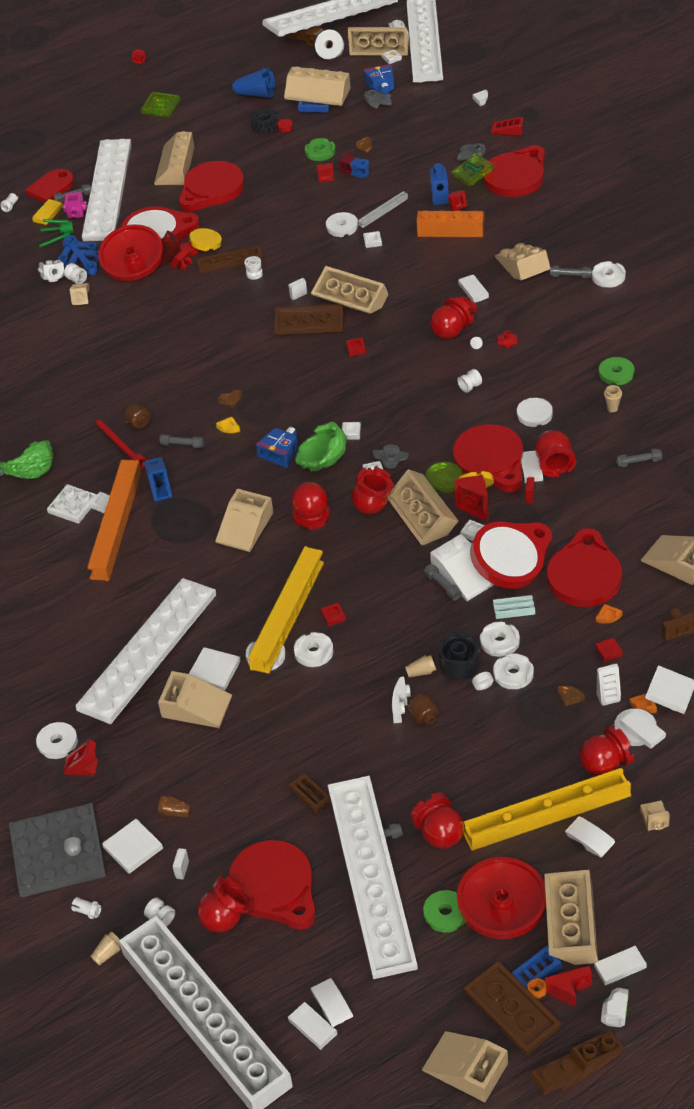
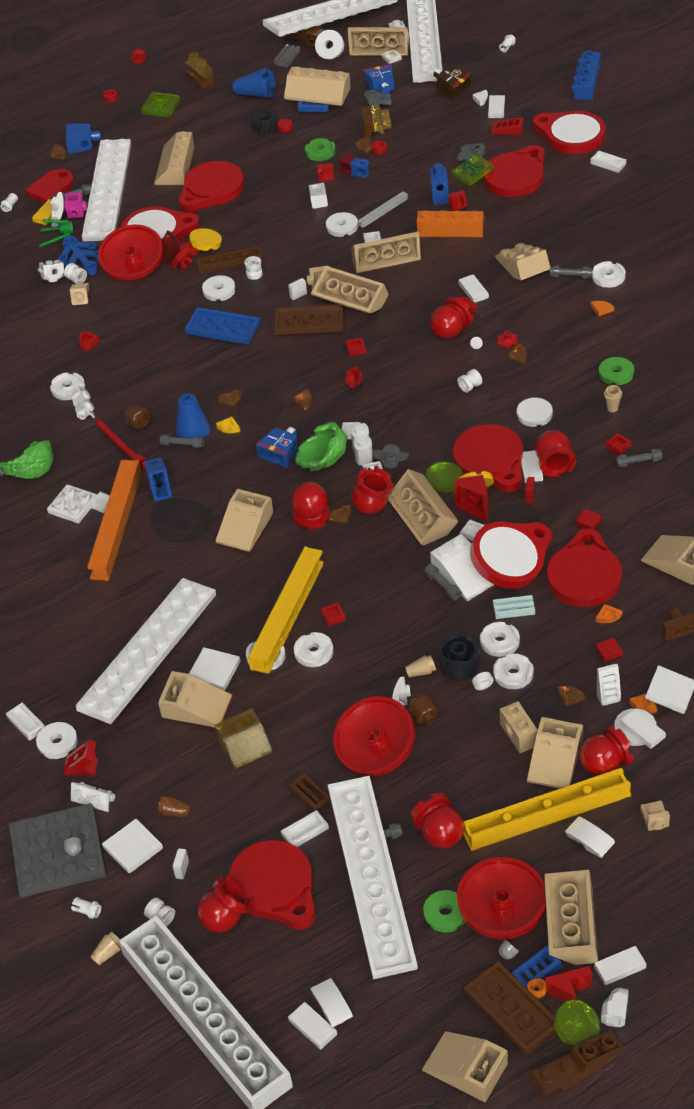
none -> white tile [6,702,45,741]
none -> clear orange tile [50,144,66,159]
none -> white slope [50,192,64,227]
none -> white tile [50,373,85,400]
none -> blue torso [66,124,101,154]
none -> white hinge [71,782,115,812]
none -> white hinge [72,385,95,420]
none -> red tile [79,332,100,351]
none -> red tile [103,89,118,103]
none -> blue cone [175,394,211,438]
none -> blue plate [185,307,261,345]
none -> clear yellow hips [186,52,214,89]
none -> white tile [202,275,235,301]
none -> clear yellow slope [215,708,272,769]
none -> clear tile [274,44,300,67]
none -> white tile [281,810,329,847]
none -> clear orange tile [294,389,312,410]
none -> tan bracket [307,265,329,290]
none -> white slope [309,183,328,209]
none -> clear orange tile [329,505,352,523]
none -> red dish [333,696,416,777]
none -> red plant [345,366,363,389]
none -> tan slope [351,232,421,273]
none -> white brick [351,423,373,466]
none -> hips [361,105,391,137]
none -> red tile [371,140,387,154]
none -> dark brown torso [433,66,472,100]
none -> white tile [488,95,505,118]
none -> white pin [499,34,515,52]
none -> light grey hinge [499,939,519,960]
none -> tan brick [500,701,538,753]
none -> clear orange tile [509,343,527,364]
none -> tan slope [527,717,583,789]
none -> piece [533,111,606,154]
none -> clear neon green tile [554,1000,600,1046]
none -> blue brick [572,51,601,100]
none -> red tile [576,509,602,529]
none -> white tile [591,151,626,173]
none -> orange tile [591,301,614,316]
none -> red tile [605,433,632,455]

